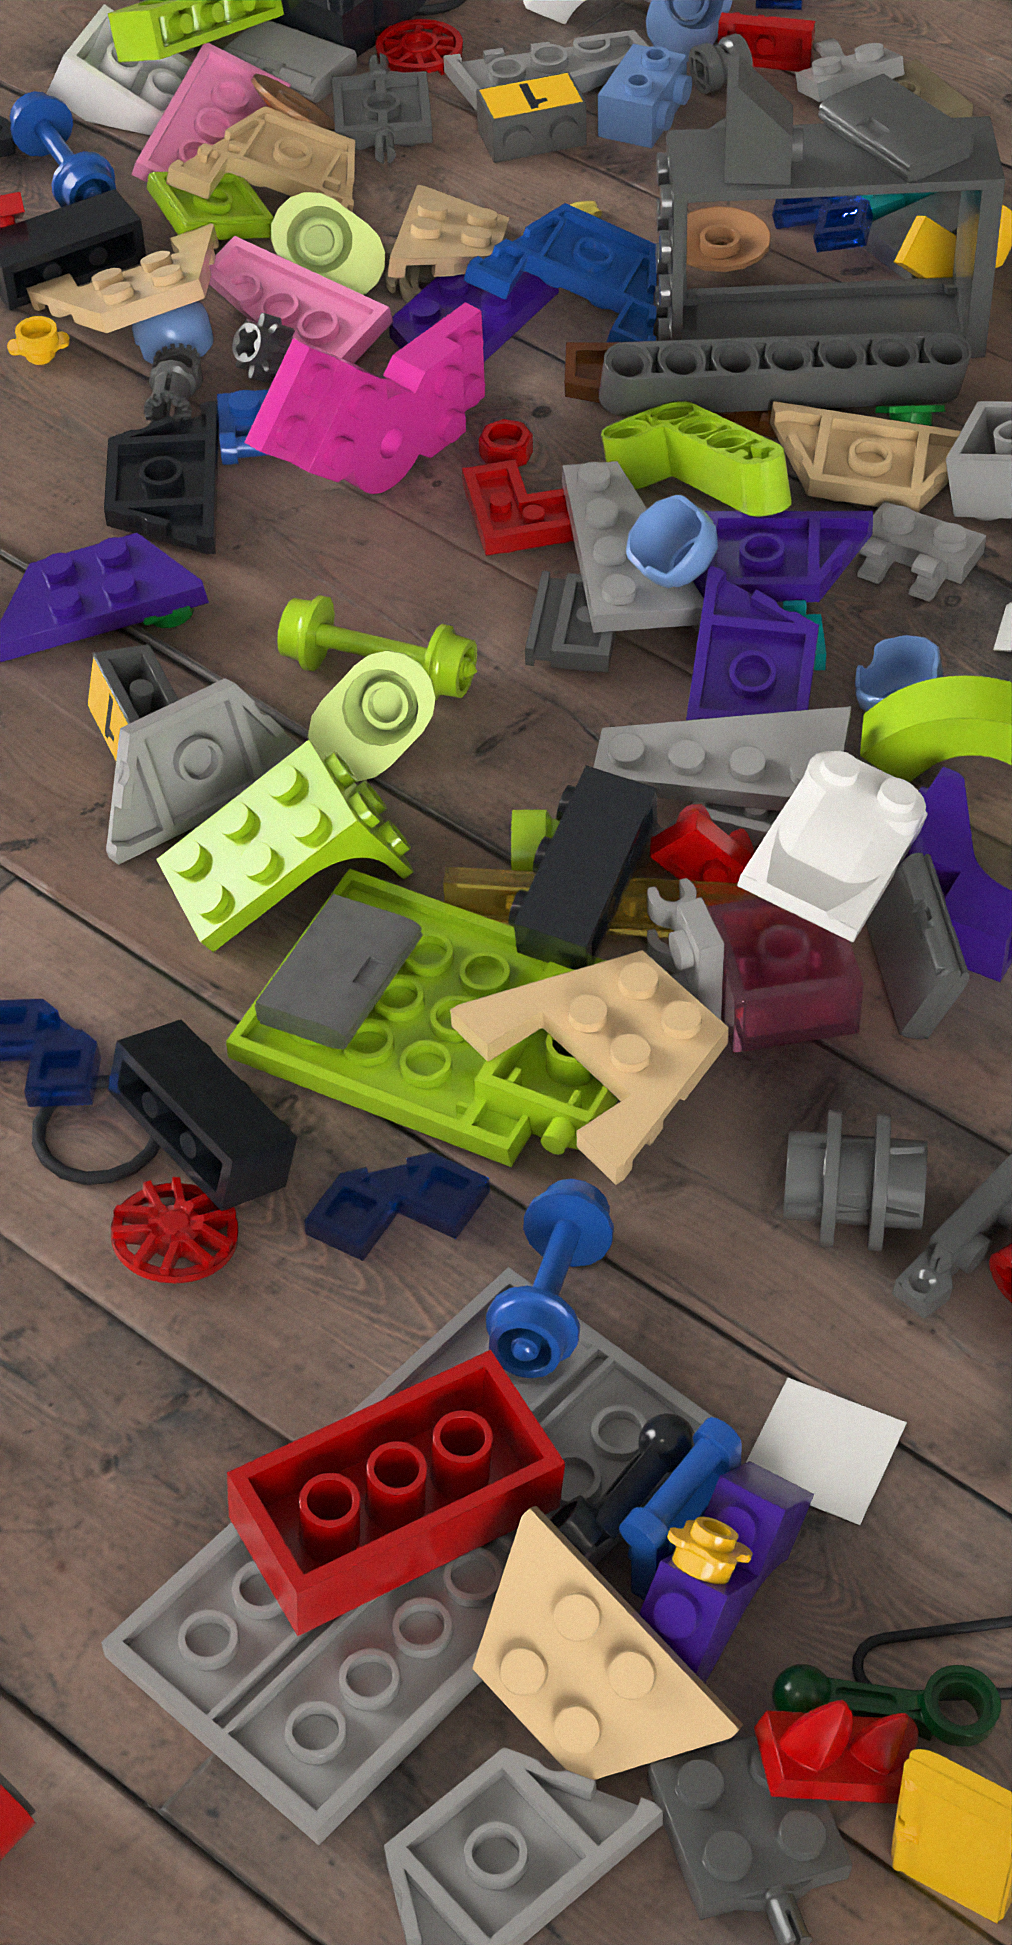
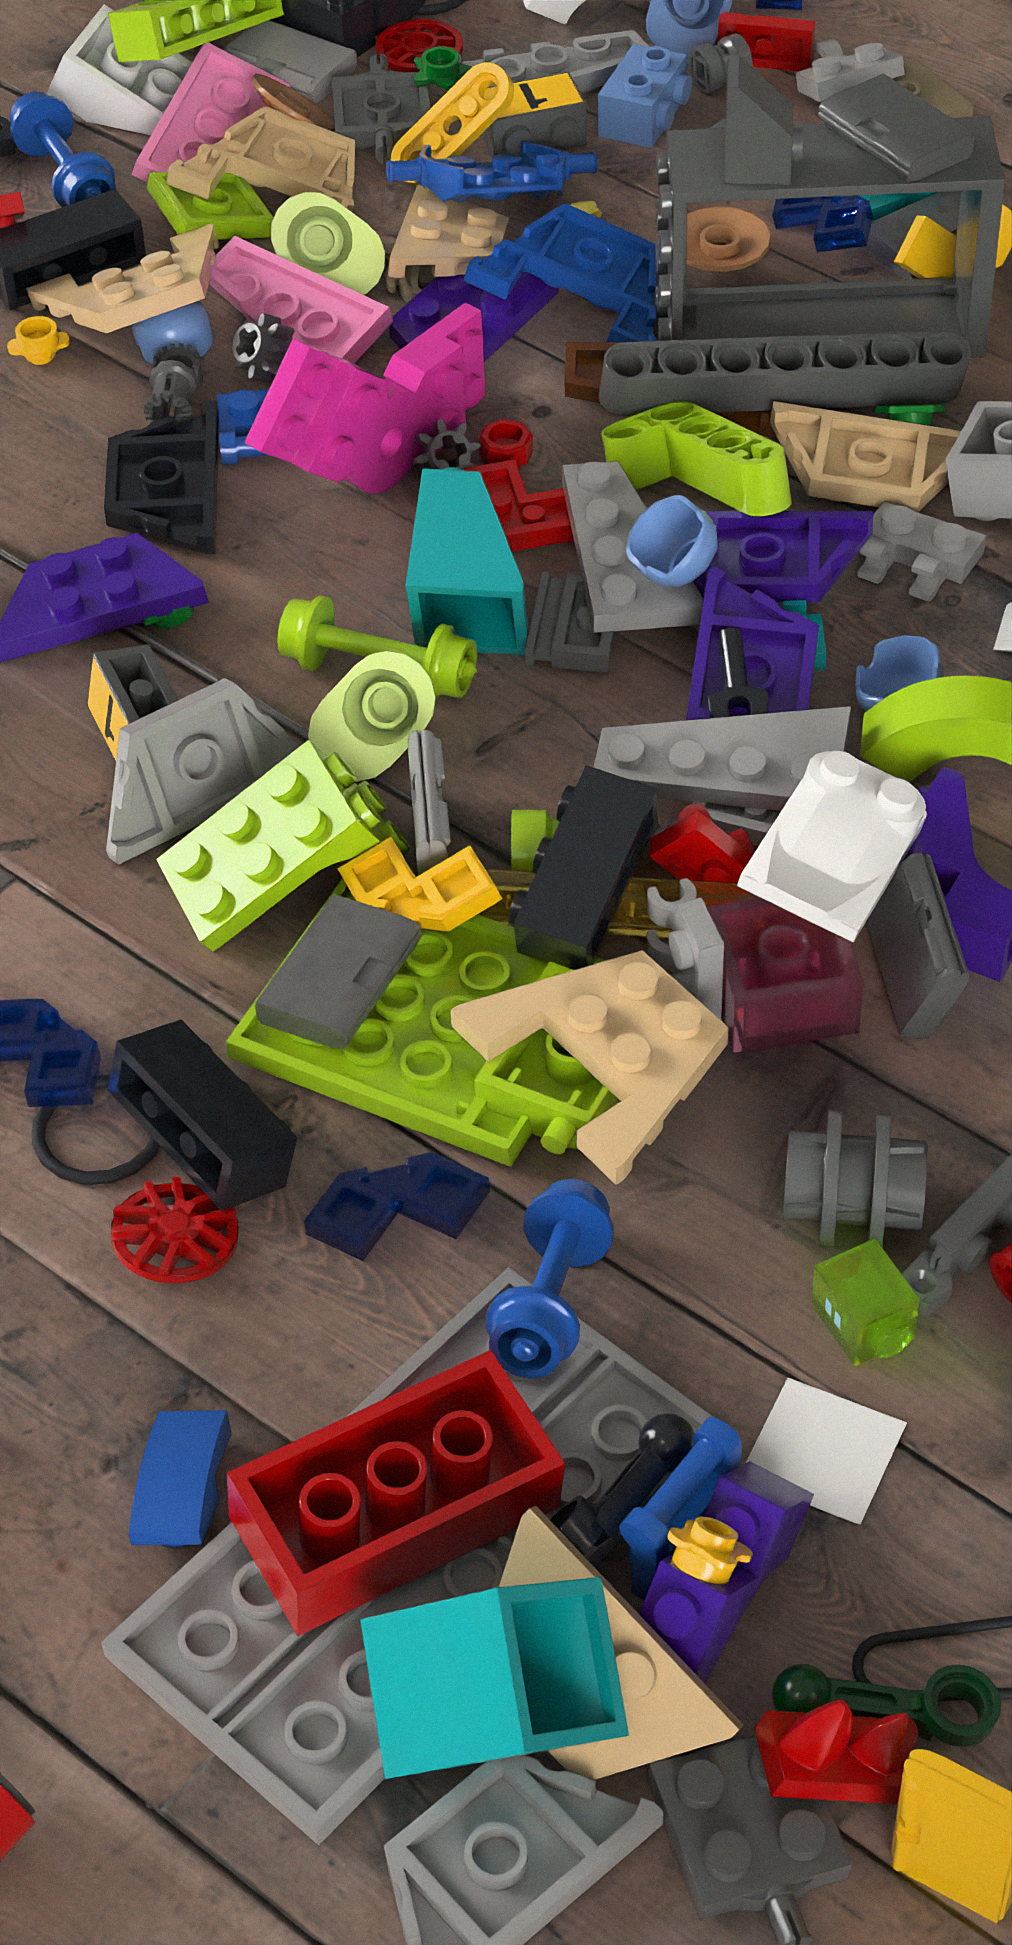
none -> blue slope [128,1410,232,1548]
none -> yellow tile [337,837,503,932]
none -> teal slope [360,1577,629,1779]
none -> blue plate [386,141,598,203]
none -> yellow plate [391,62,514,187]
none -> teal slope [405,467,529,655]
none -> light grey piece [408,730,451,876]
none -> dark grey gear [411,419,481,470]
none -> green plate [413,46,472,91]
none -> black bar [708,628,769,719]
none -> clear neon green brick [811,1238,920,1367]

